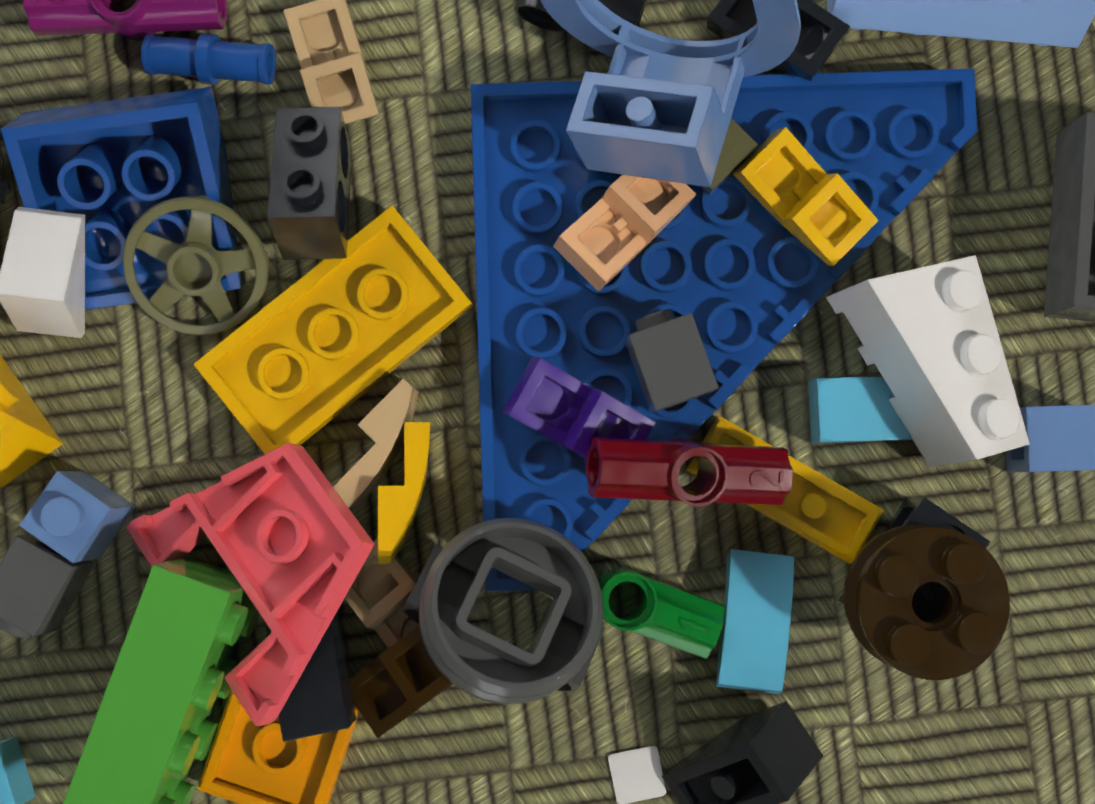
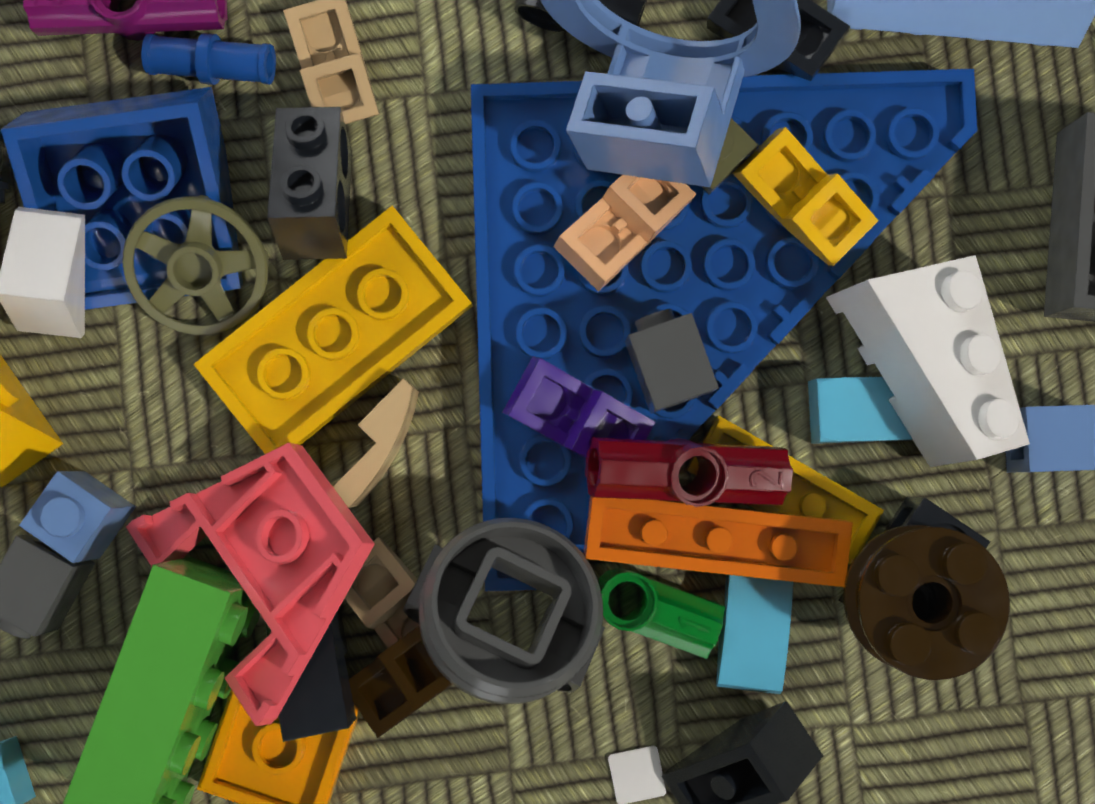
yellow slope [378,422,430,564] -> none
none -> orange plate [584,496,853,587]

